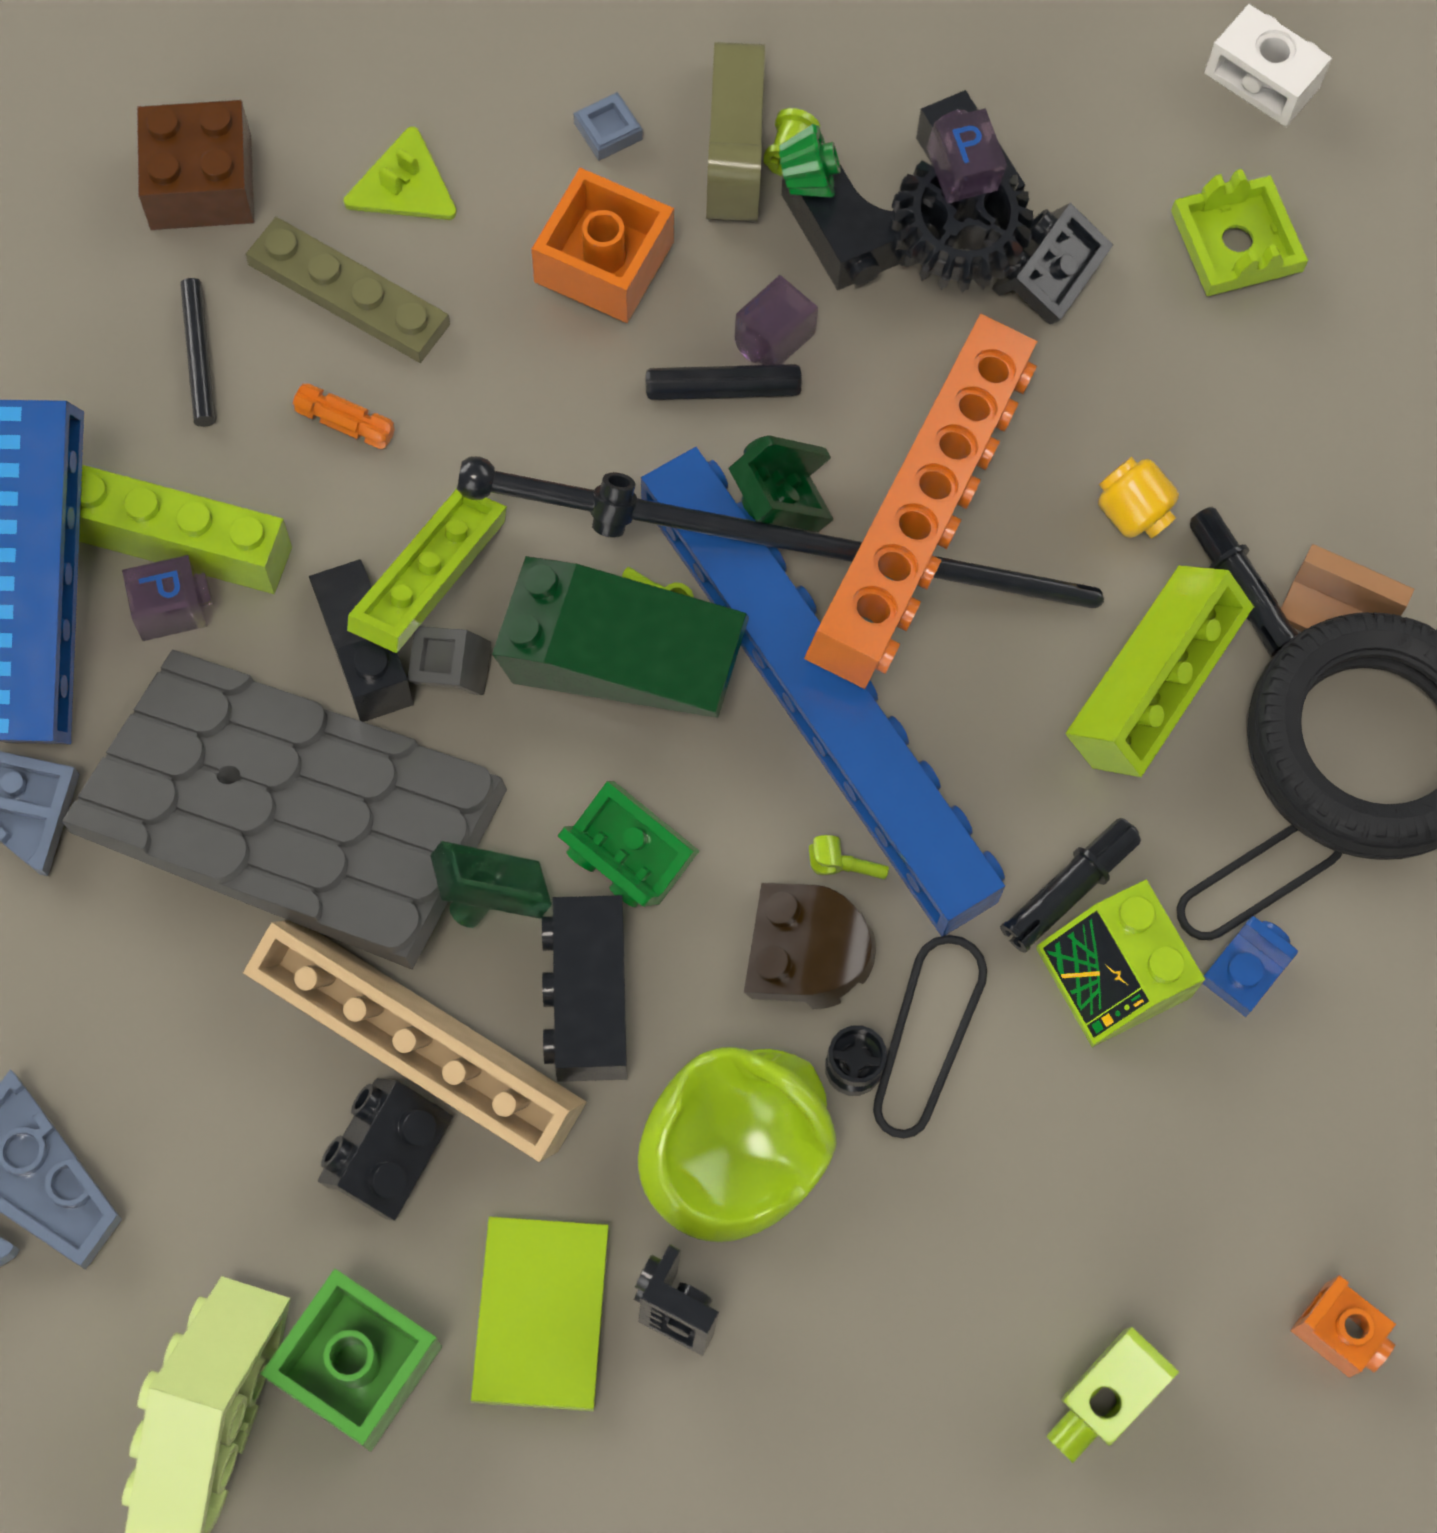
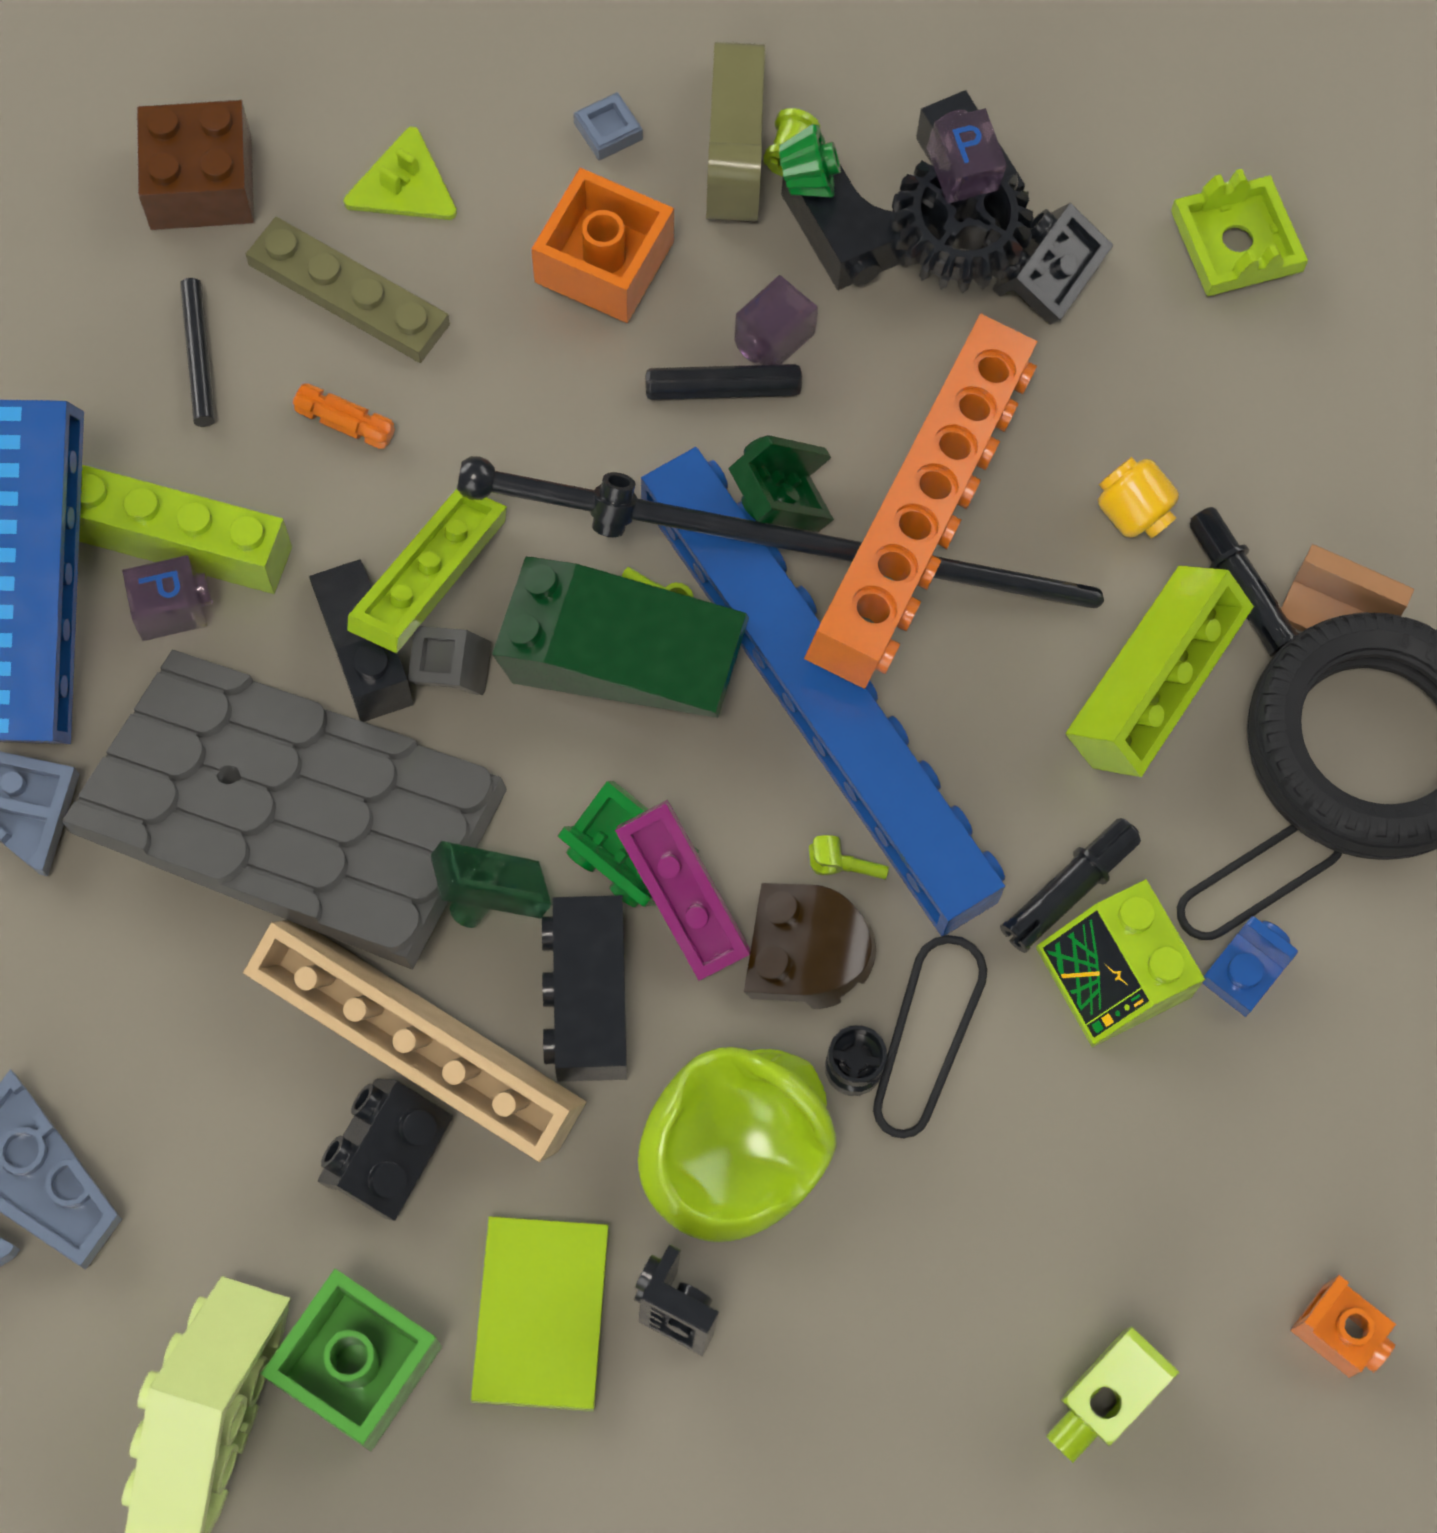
white brick [1204,4,1332,127] -> none
none -> magenta plate [615,799,751,981]

